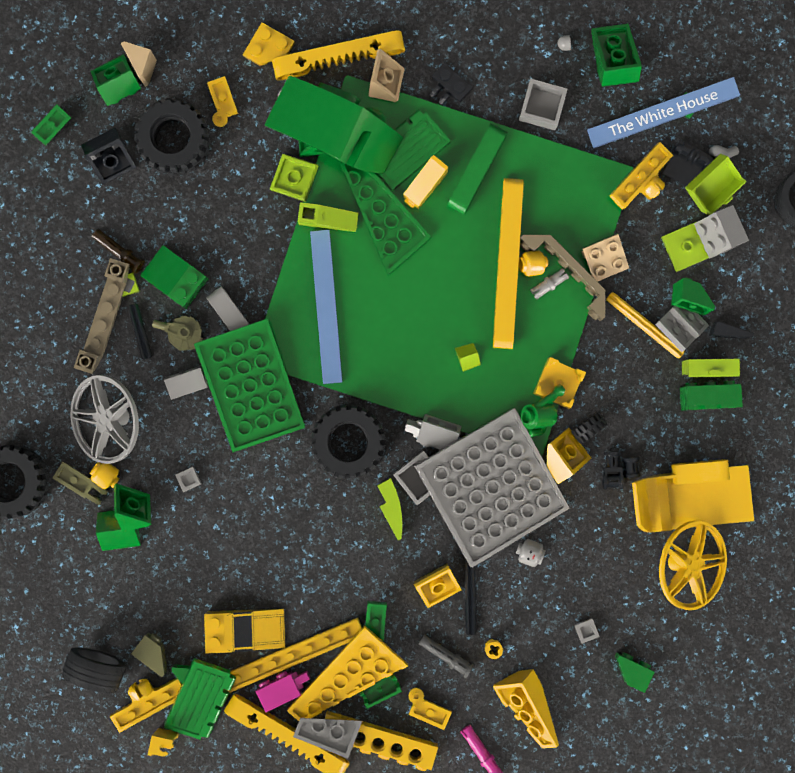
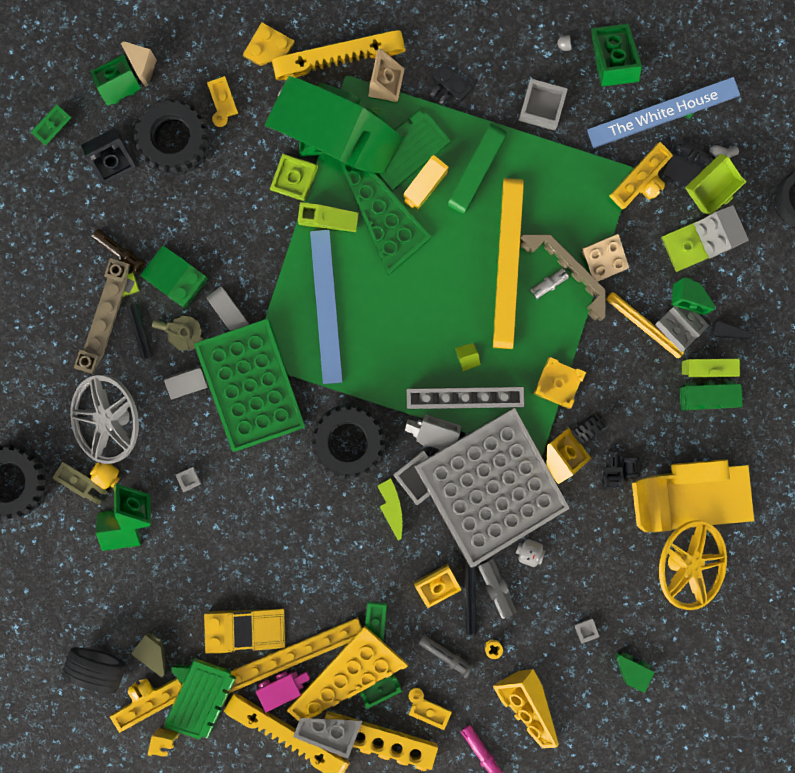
yellow head [518,250,548,276] -> none
green piece [521,384,565,437] -> none
none -> light grey brick [407,387,524,409]
none -> dark grey piece [478,559,517,619]

